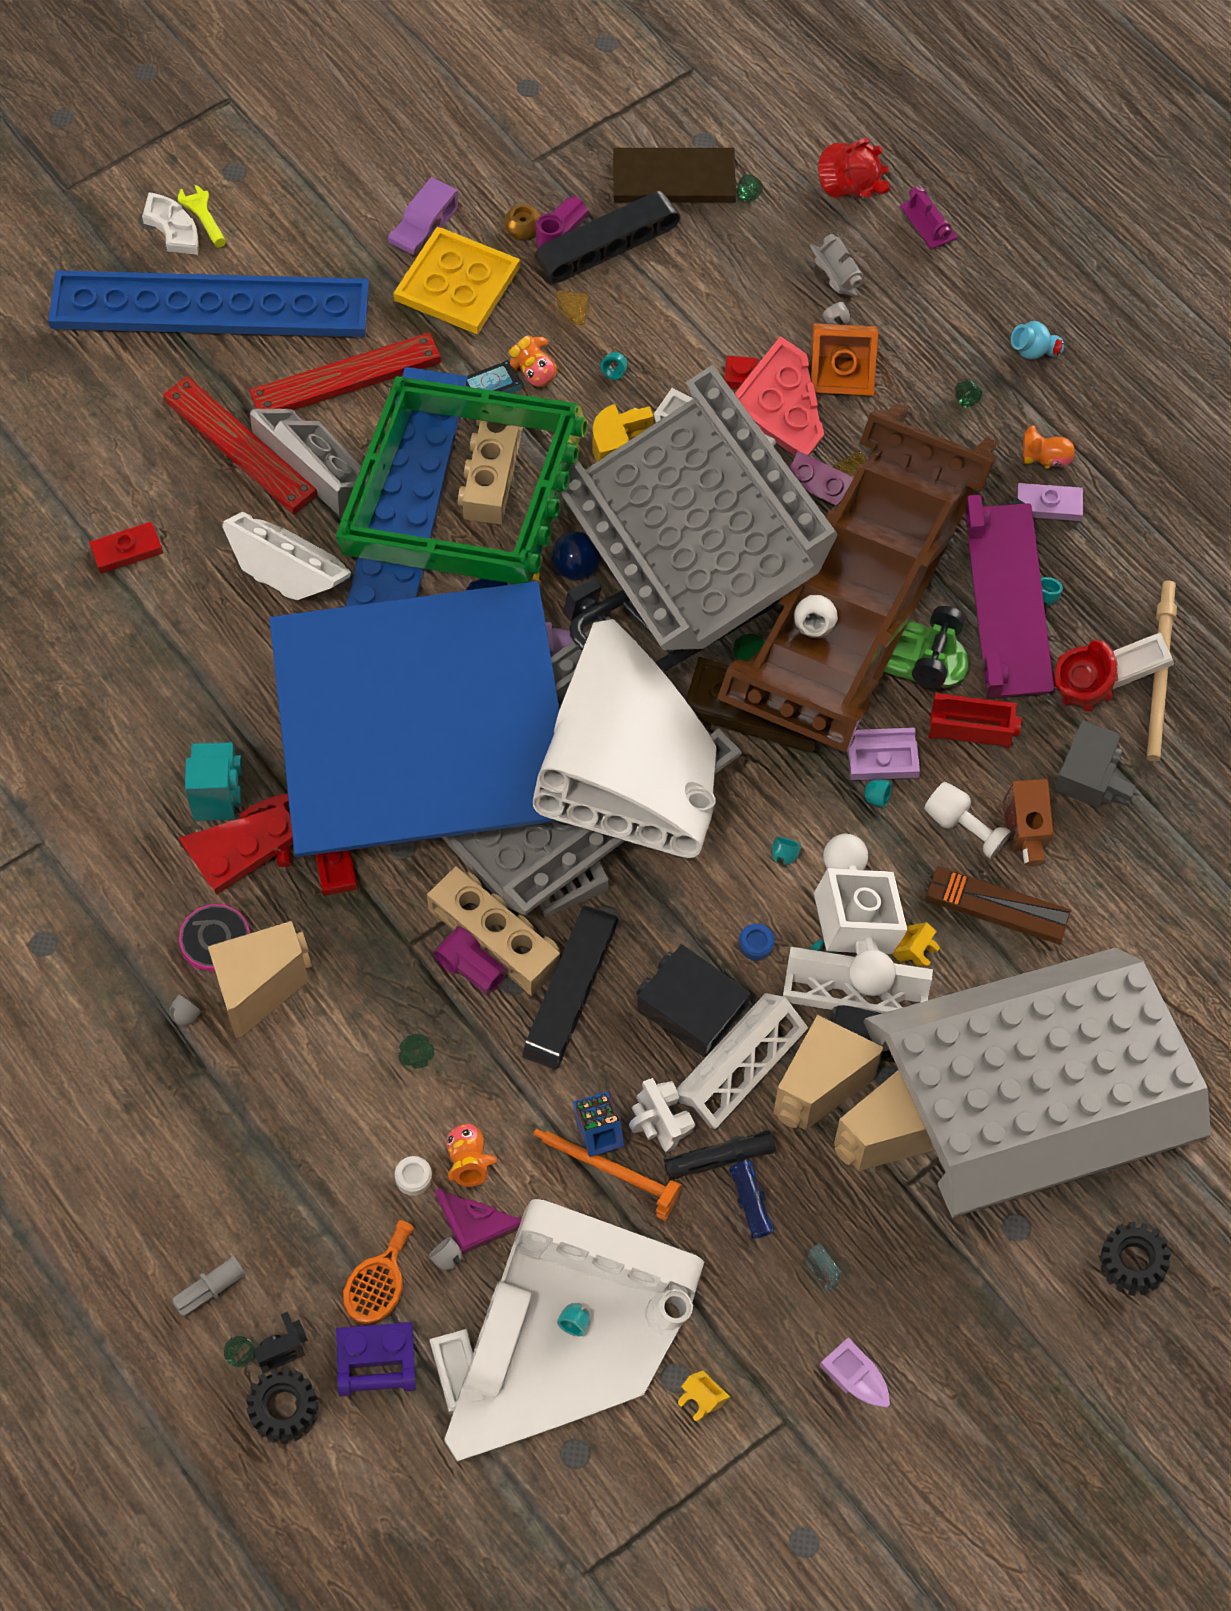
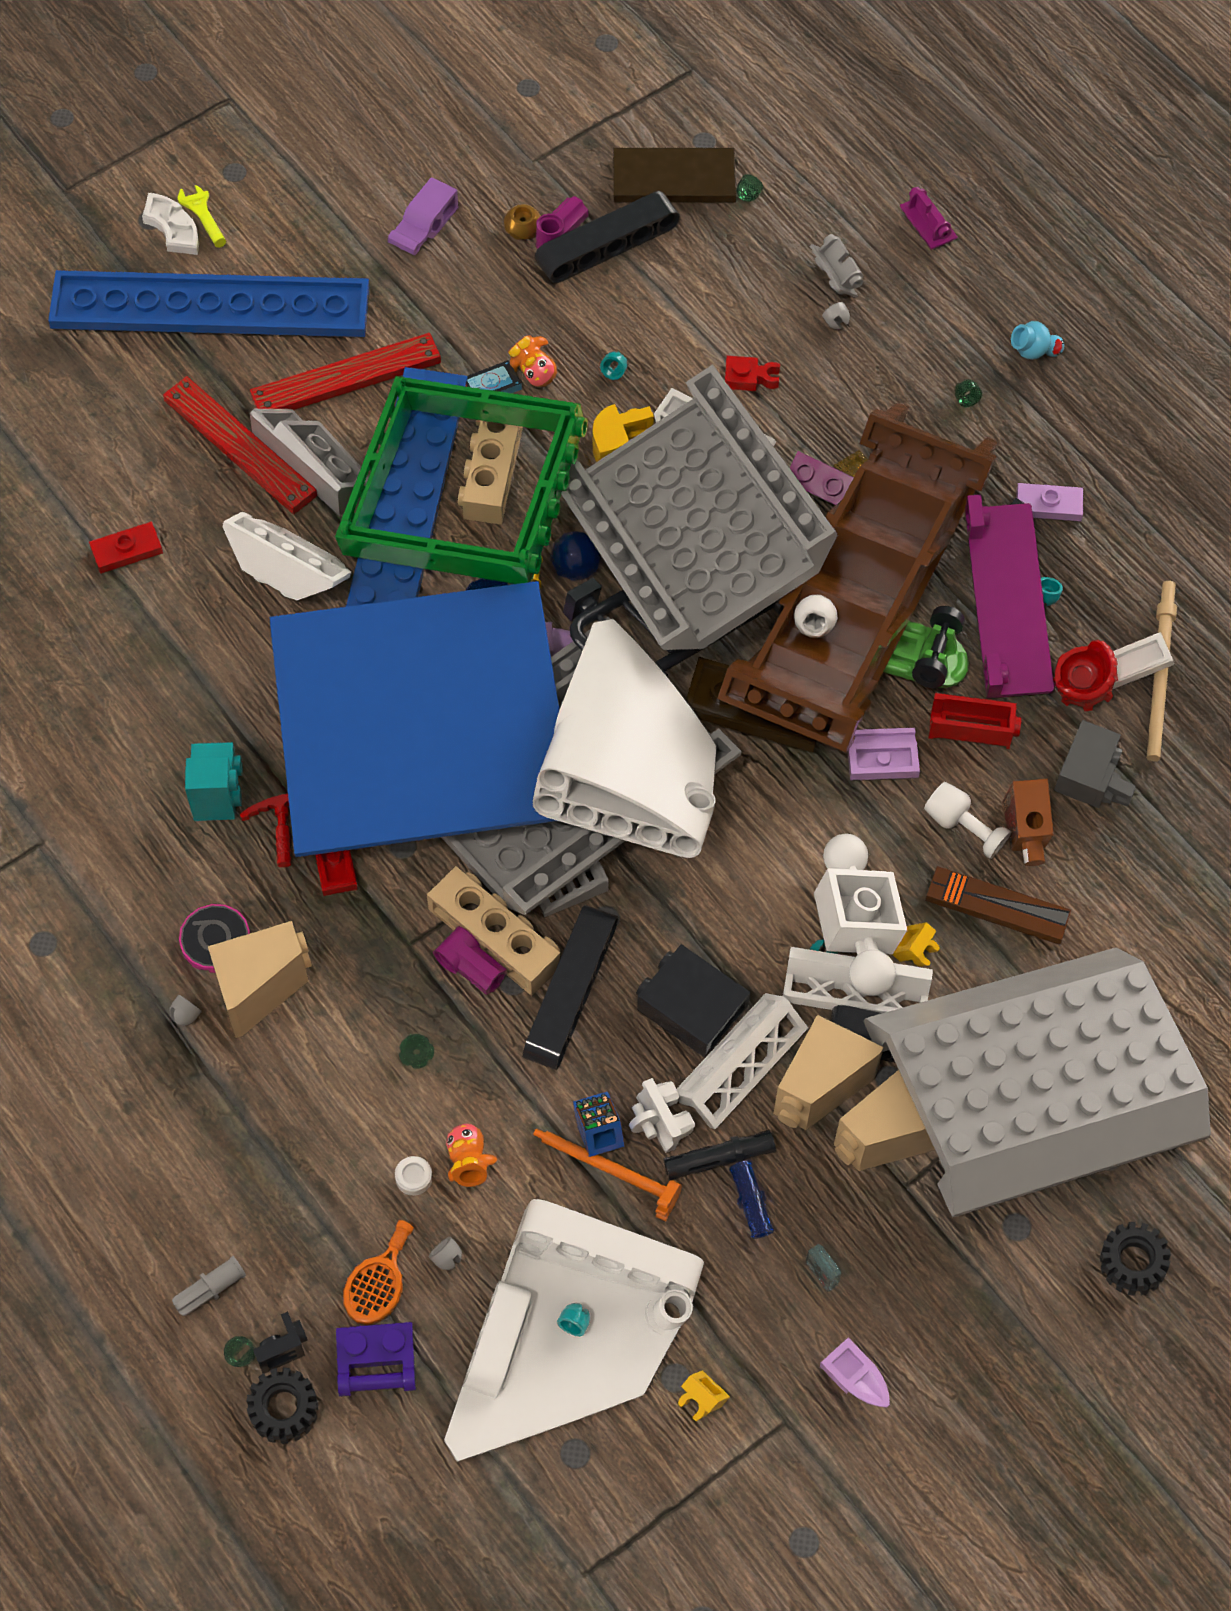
red wing [178,805,293,895] -> none
yellow plate [393,226,520,335] -> none
white tile [429,1329,486,1415] -> none
magenta tile [434,1188,522,1254] -> none
clear yellow tile [557,291,588,326] -> none
dark green piece [733,634,765,661] -> none
coral plate [735,336,824,456] -> none
blue tile [739,924,775,961] -> none
teal hinge [771,836,801,865] -> none
orange slope [810,323,878,396] -> none
red hair [818,138,890,199] -> none
teal hinge [864,779,892,808] -> none
orange animal [1022,425,1075,469] -> none

